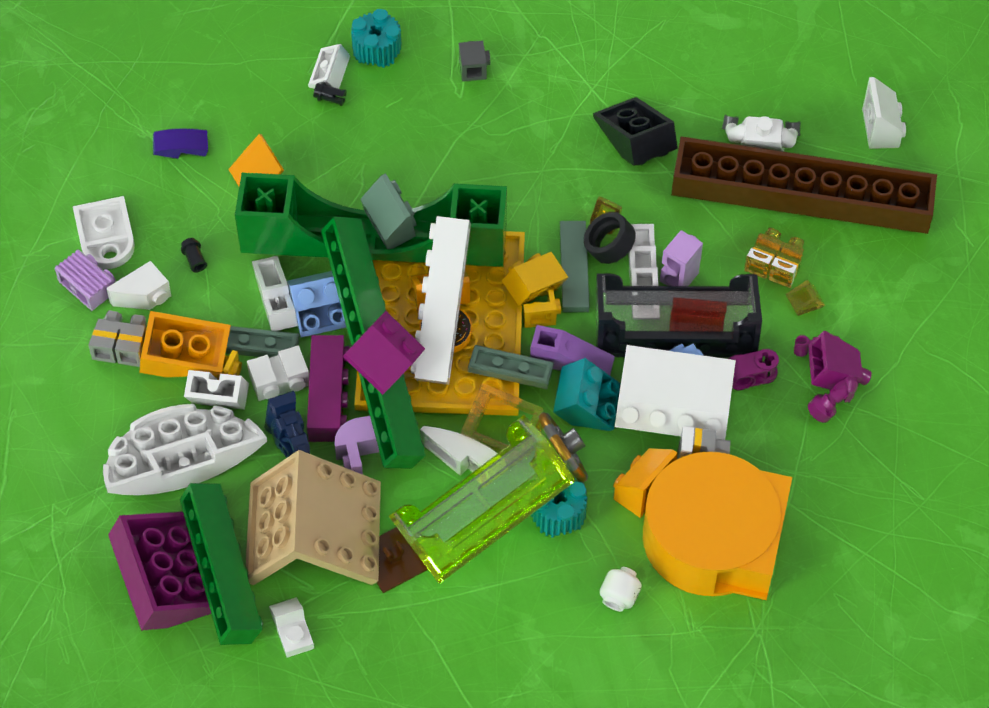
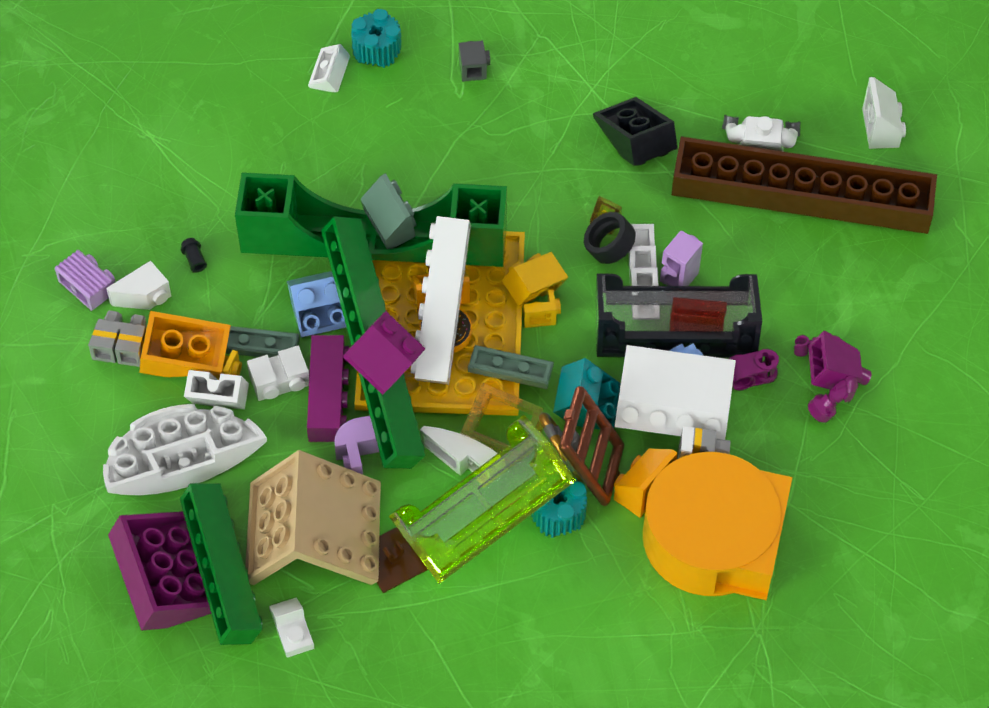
white tile [73,196,135,269] -> none
dark purple slope [153,129,208,159] -> none
light orange piece [228,134,284,186] -> none
white slope [252,256,298,331] -> none
dark blue piece [264,391,310,458] -> none
black pin [313,82,347,106] -> none
medium lavender slope [530,325,615,375] -> none
sand green tile [560,221,589,312] -> none
white head [600,567,642,612] -> none
clear yellow hips [744,228,804,288] -> none
clear yellow slope [786,280,825,316] -> none
none -> copper bar [559,386,625,506]

